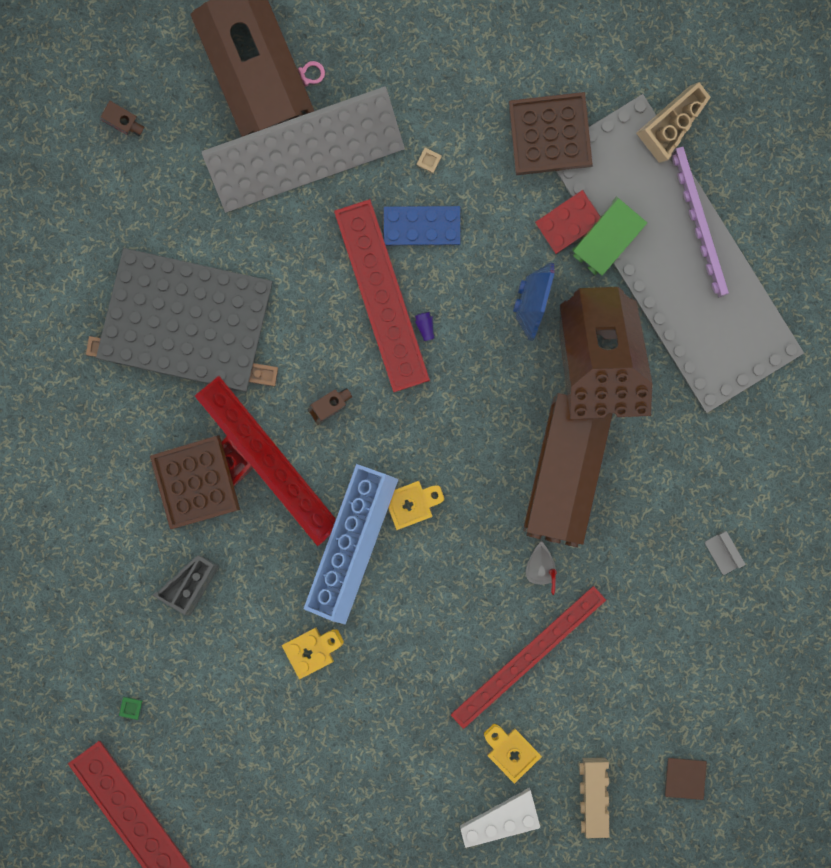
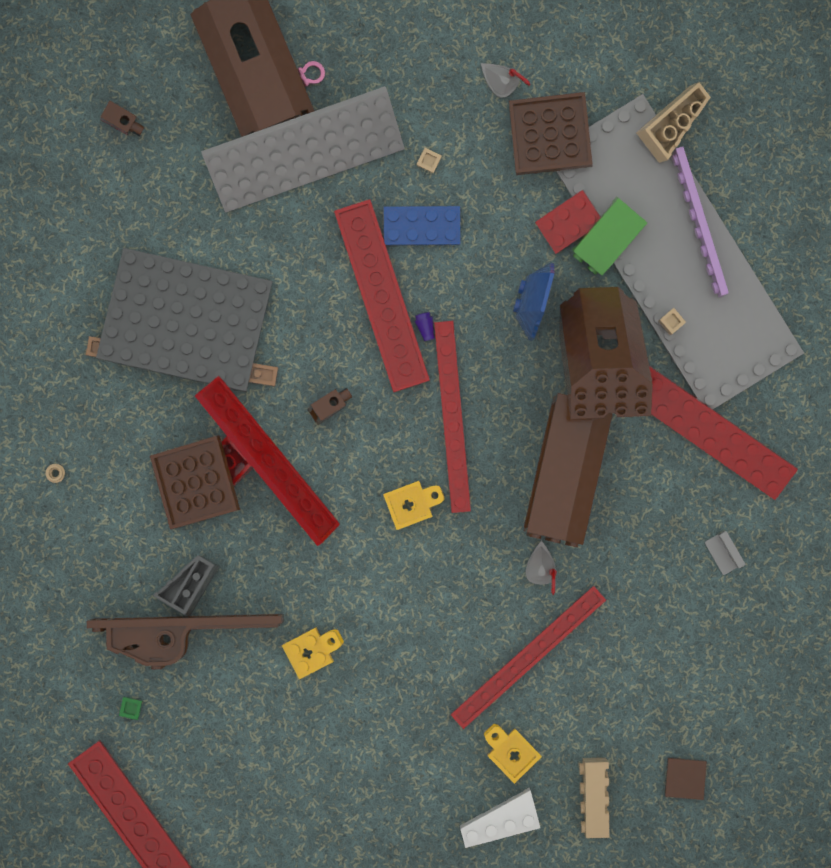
light blue brick [304,464,398,625] -> none
none -> tan plate [46,464,65,483]
none -> reddish brown piece [86,614,284,670]
none -> red plate [434,321,471,513]
none -> light grey piece [481,63,530,98]
none -> red plate [649,366,798,500]
none -> tan plate [658,308,686,335]

